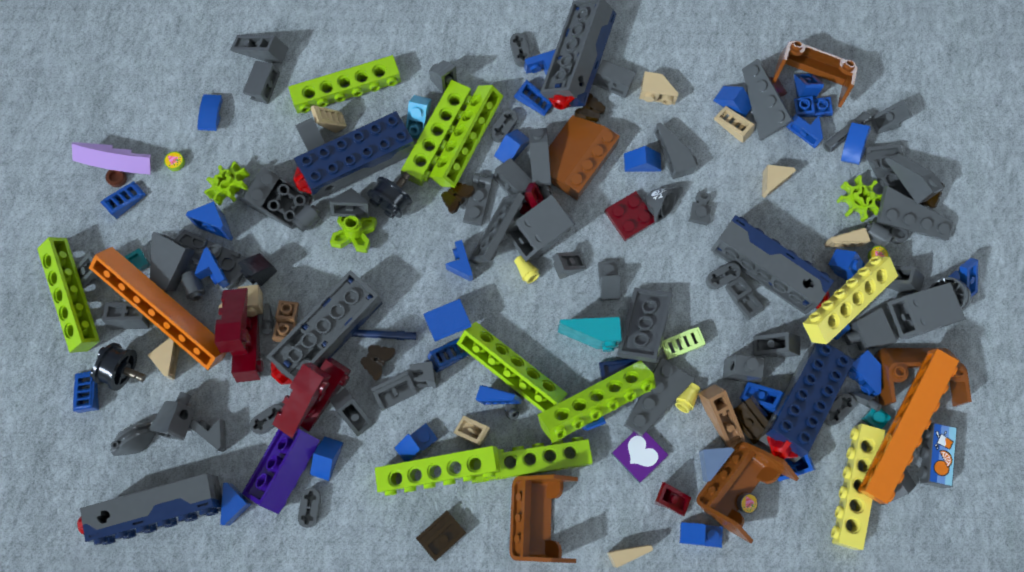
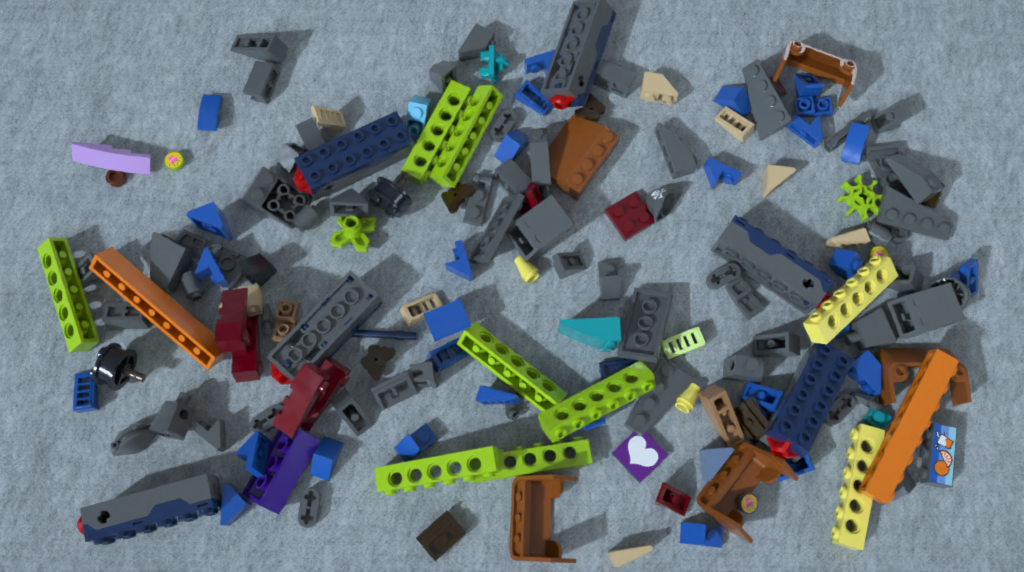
blue slope [100,181,146,219] -> none
teal plate [125,248,150,271] -> none
tan slope [148,338,180,380] -> none
lime gear [204,161,250,206] -> none
lime brick [288,55,401,113] -> none
tan slope [453,416,490,448] -> none
dark grey beam [510,33,530,67] -> none
blue slope [624,146,662,172] -> none
dark grey plate [689,191,712,226] -> none
none -> blue slope [236,431,271,478]
none -> brick [275,142,307,173]
none -> tan slope [400,292,443,327]
none -> dark grey slope [458,24,496,62]
none -> teal hips [480,45,509,83]
none -> blue slope [703,157,742,189]

